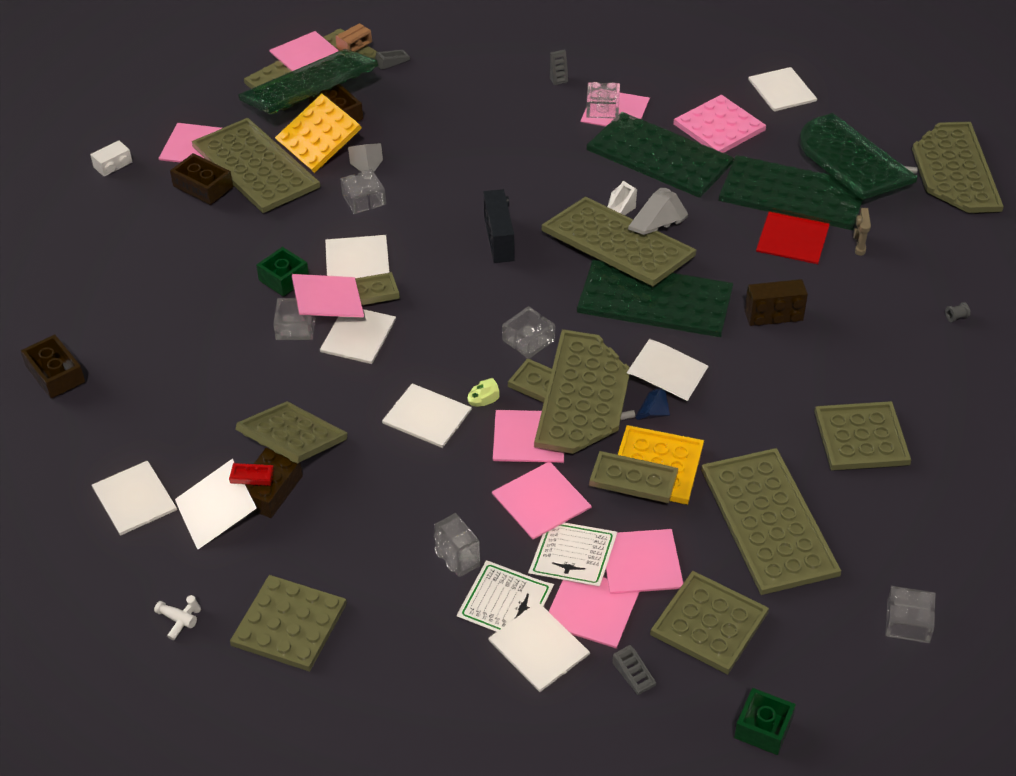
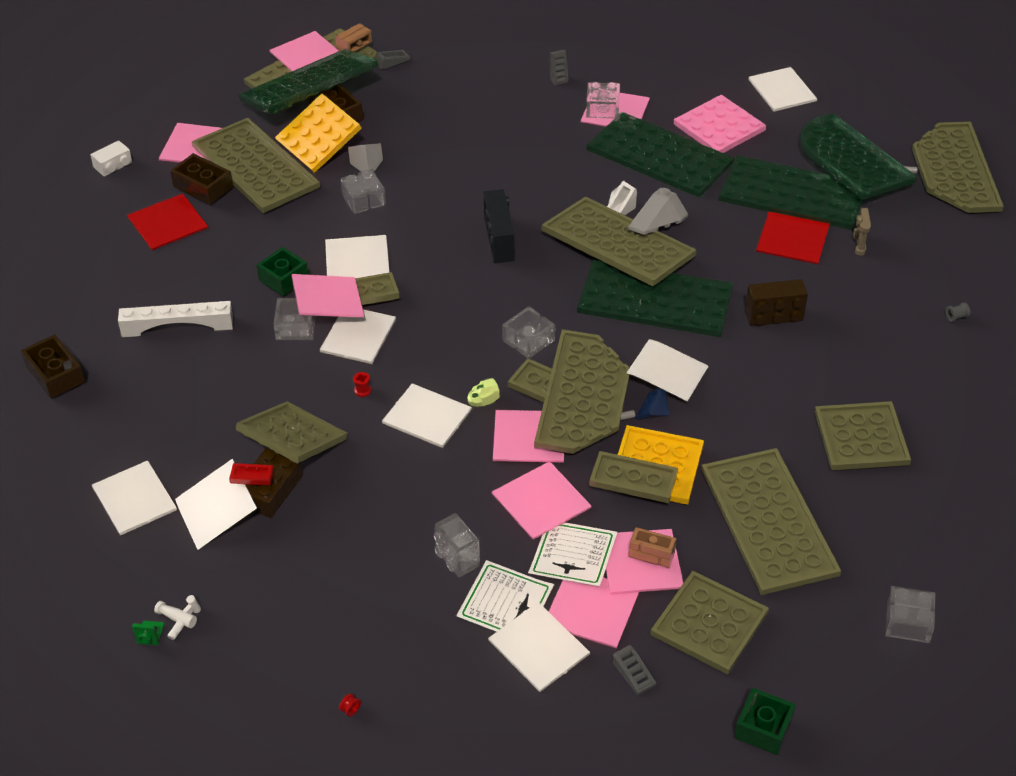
olive plate [230,575,347,672] -> none
none -> white arch [118,301,233,337]
none -> red piece [127,194,208,250]
none -> green bracket [132,621,164,646]
none -> red bush [339,693,361,717]
none -> red bush [353,372,371,397]
none -> medium nougat brick [629,527,677,568]

